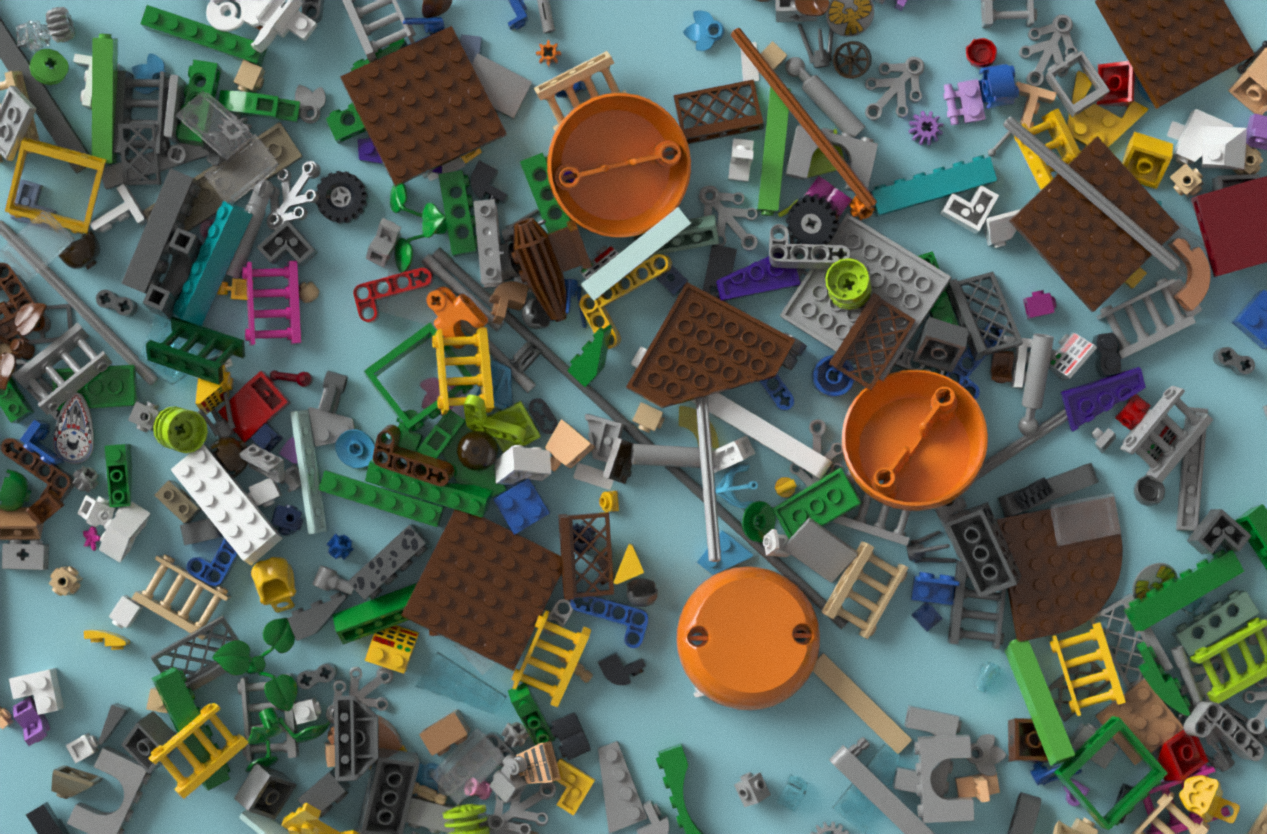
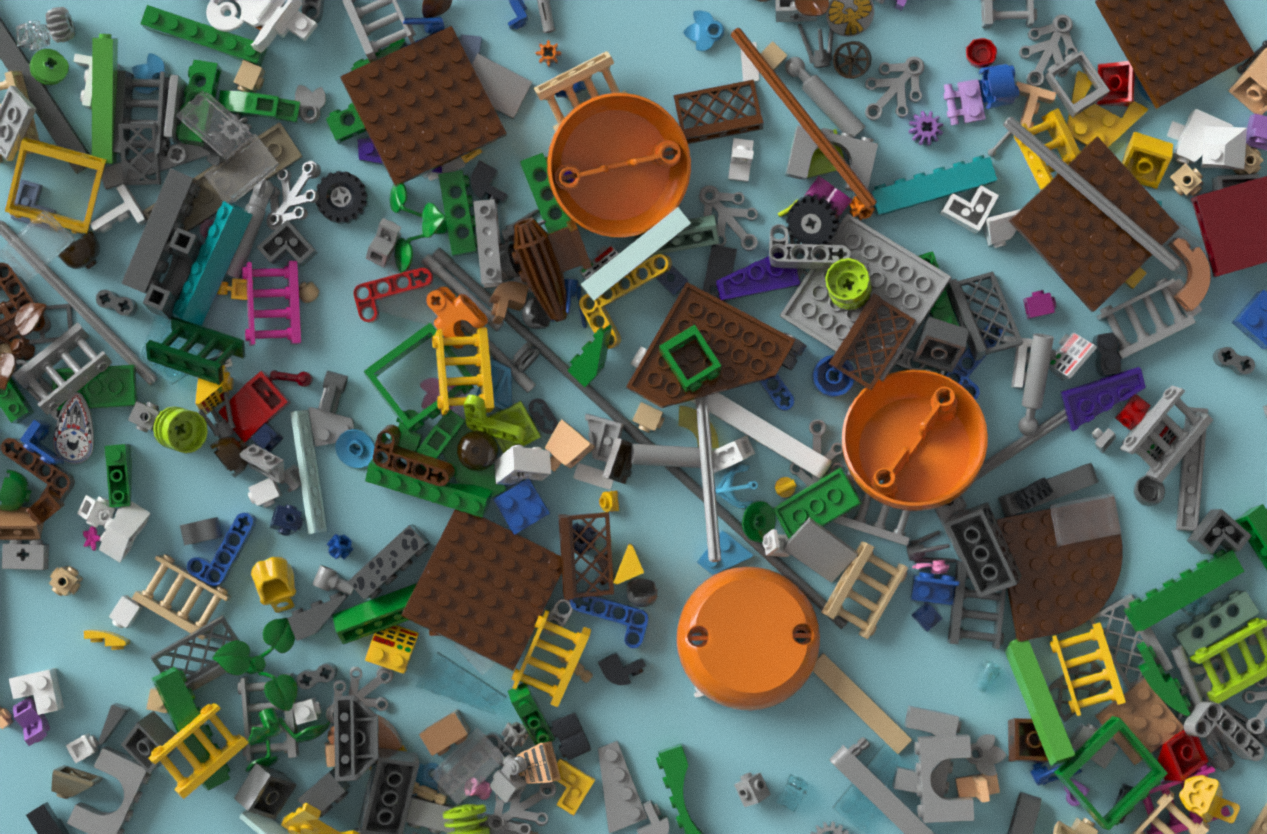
light grey gear [72,466,99,493] -> none
dark tan brick [154,480,202,524] -> none
white brick [171,444,283,565] -> none
medium lavender tile [279,437,298,464] -> none
green arch [318,470,445,527] -> none
bright green brick [757,87,791,216] -> none
reddish brown bracket [990,350,1014,383] -> none
shield [1132,563,1178,600] -> none
none -> green window [659,325,721,392]
none -> bright pink plate [912,560,949,574]

